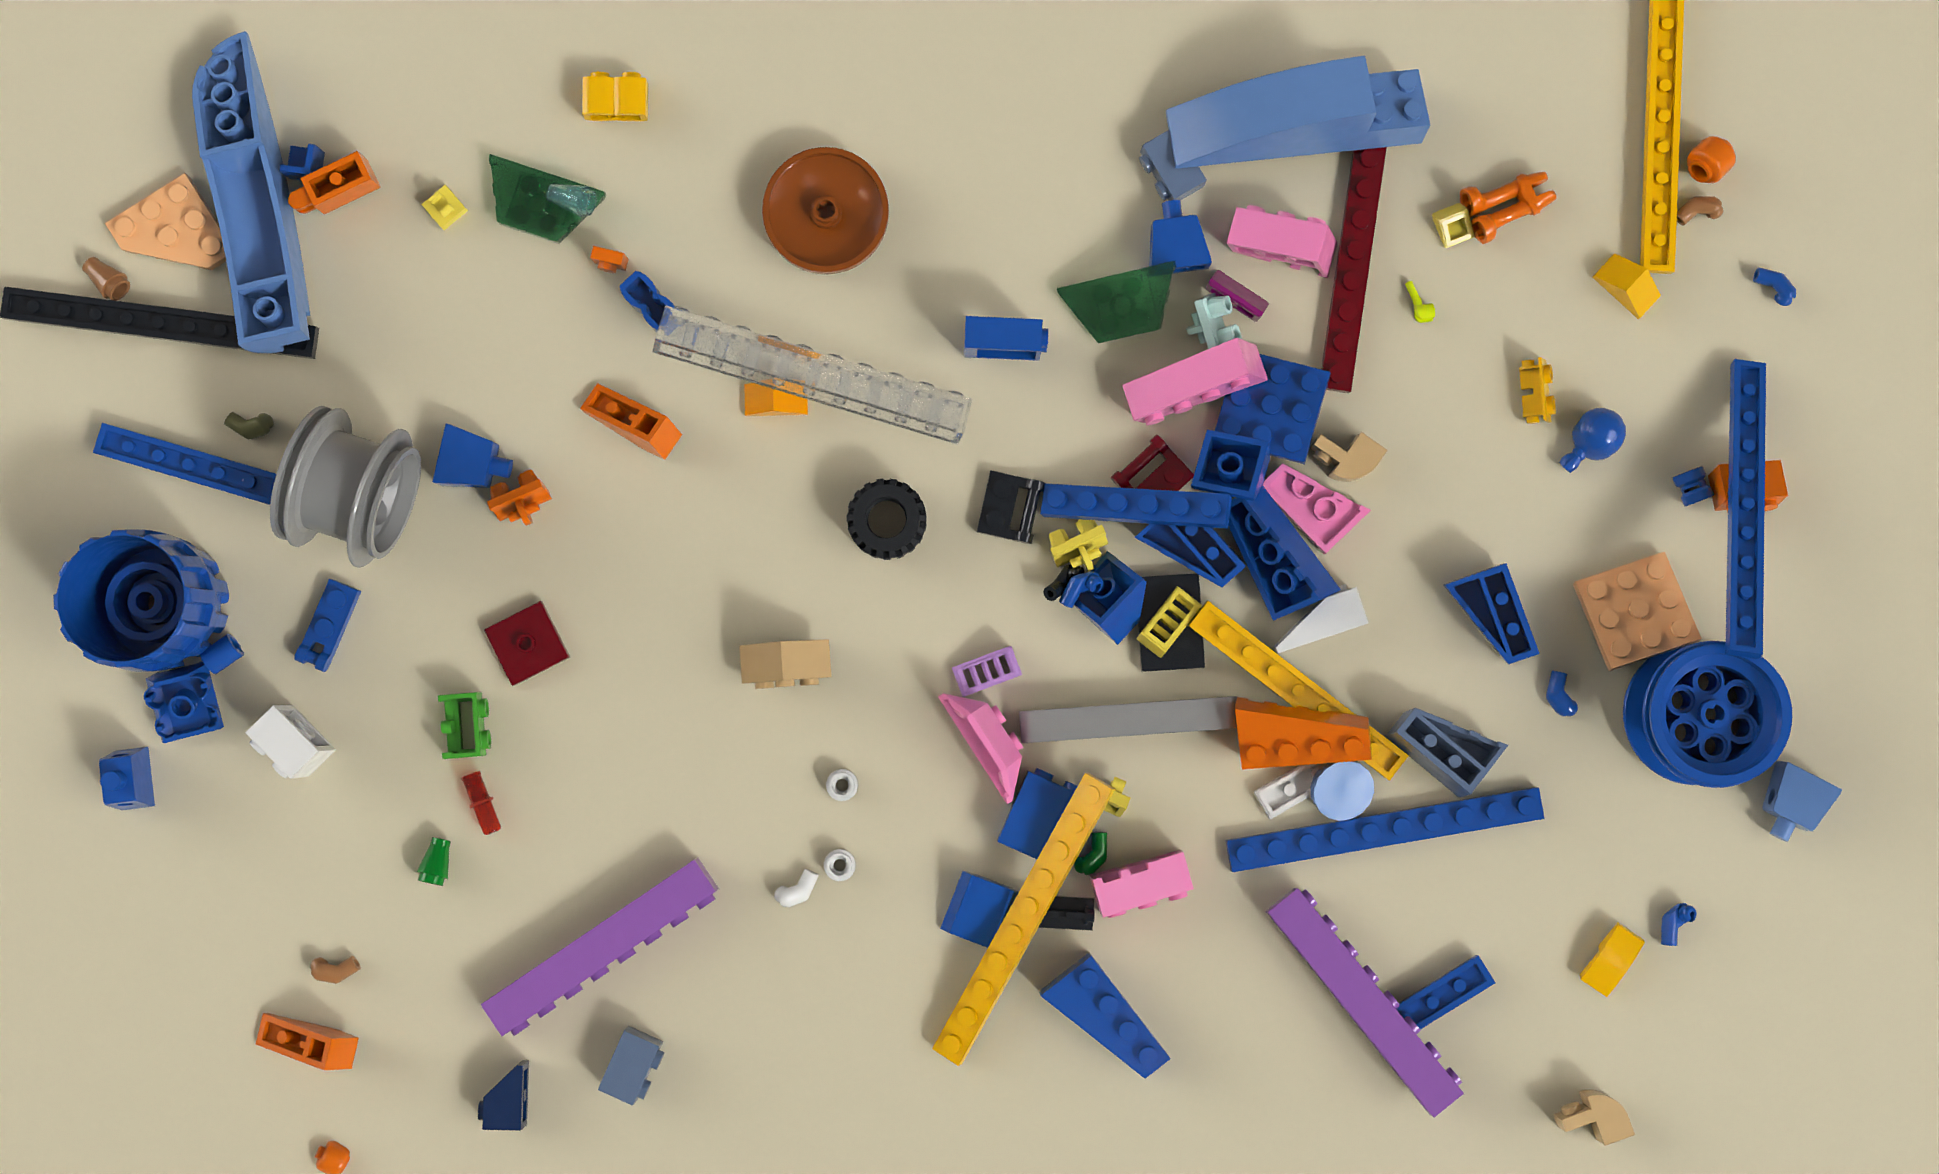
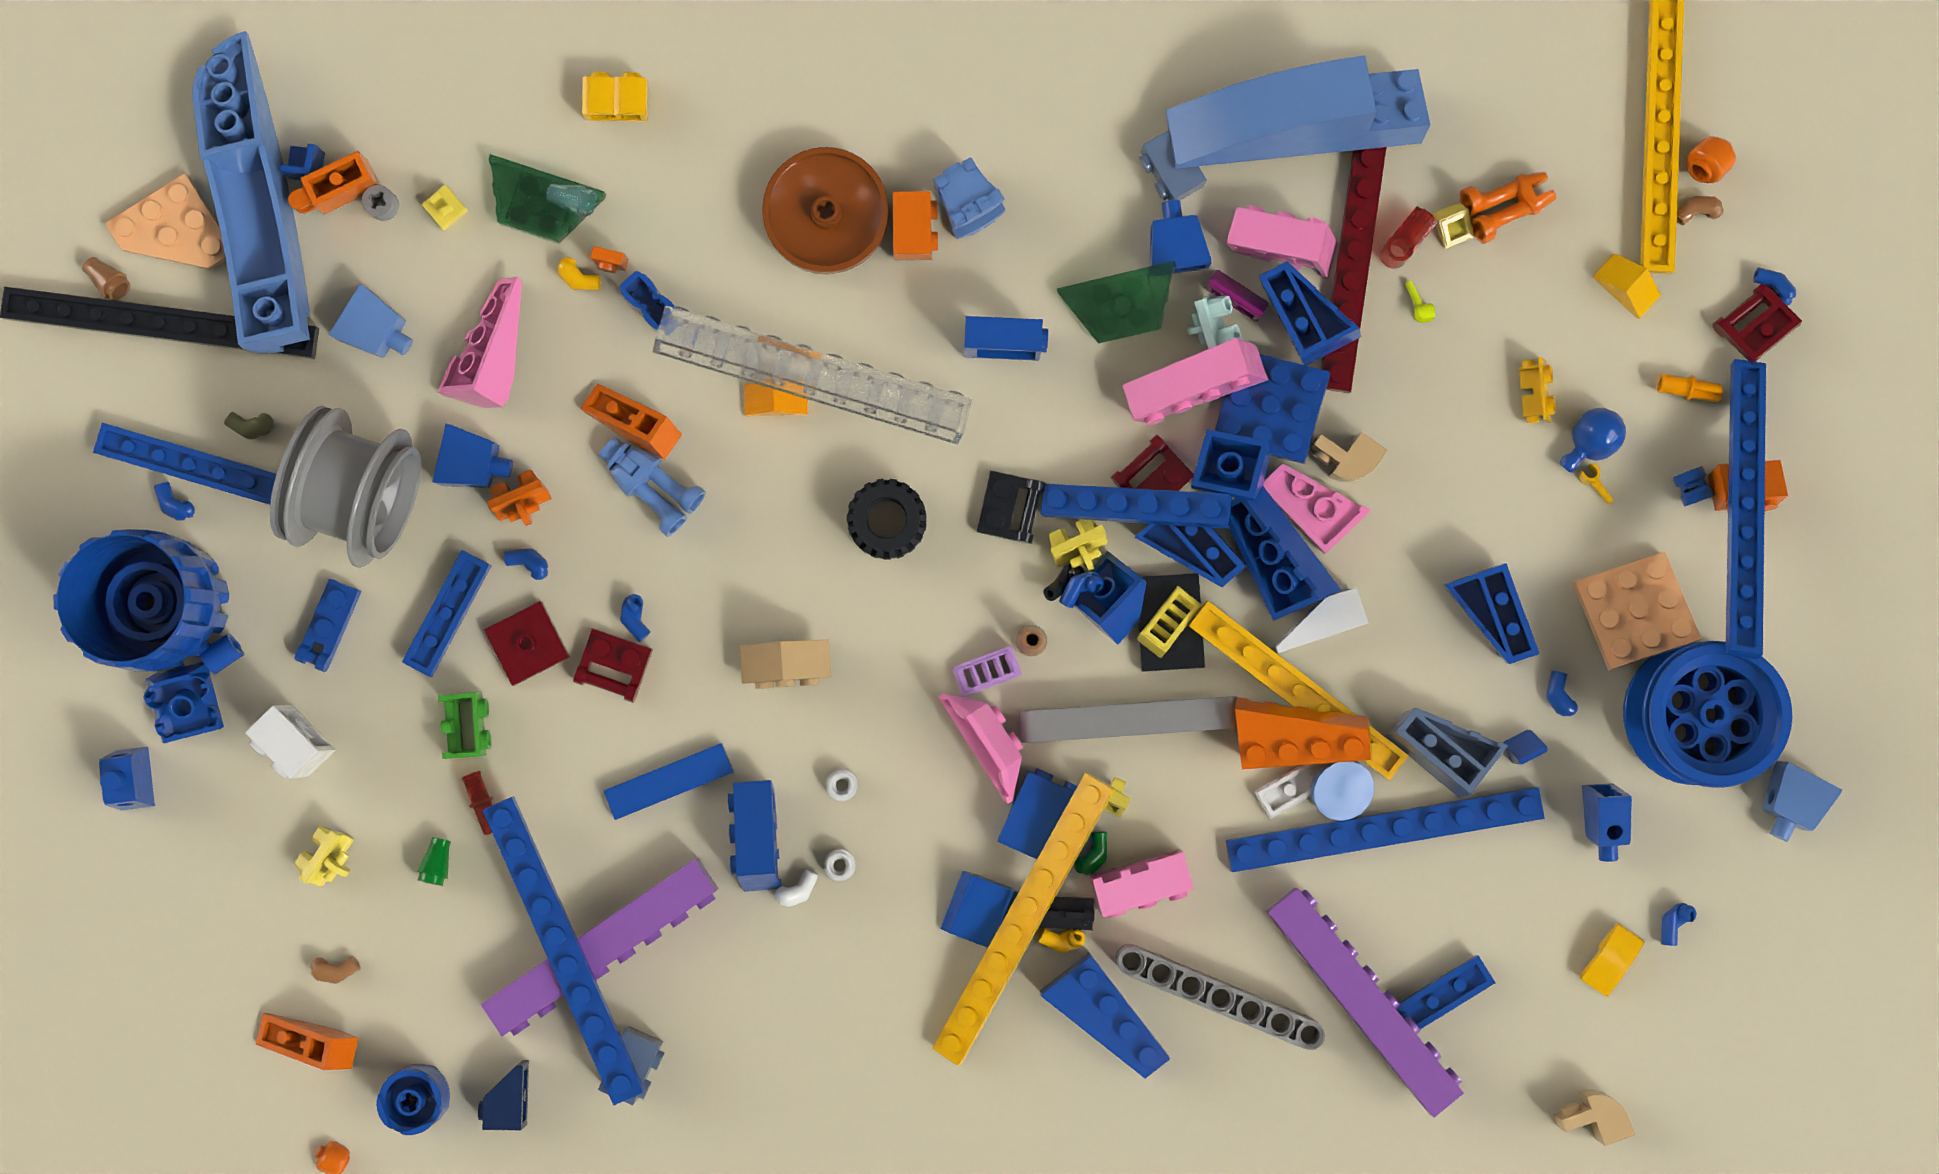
none -> blue arm [154,482,195,521]
none -> light yellow hips [294,826,355,887]
none -> medium blue torso [329,284,413,358]
none -> light grey wheel [362,185,399,221]
none -> blue brick [376,1064,450,1135]
none -> blue plate [402,550,492,677]
none -> bright pink wedge [438,277,522,408]
none -> blue plate [482,796,645,1106]
none -> blue arm [504,549,548,580]
none -> yellow arm [557,257,601,290]
none -> dark red plate [573,629,653,703]
none -> medium blue piece [599,437,706,537]
none -> blue tile [604,743,734,820]
none -> blue arm [620,594,651,642]
none -> blue wedge [728,780,782,892]
none -> orange brick [893,191,938,260]
none -> medium blue piece [933,157,1005,239]
none -> medium nougat cone [1016,625,1047,656]
none -> yellow arm [1036,927,1086,953]
none -> light grey beam [1116,944,1325,1050]
none -> blue wedge [1259,261,1361,366]
none -> clear red piece [1380,206,1438,269]
none -> blue slope [1503,730,1548,765]
none -> yellow hand [1579,463,1614,504]
none -> blue torso [1582,783,1632,862]
none -> light orange axle [1657,373,1724,403]
none -> dark red plate [1713,284,1802,364]

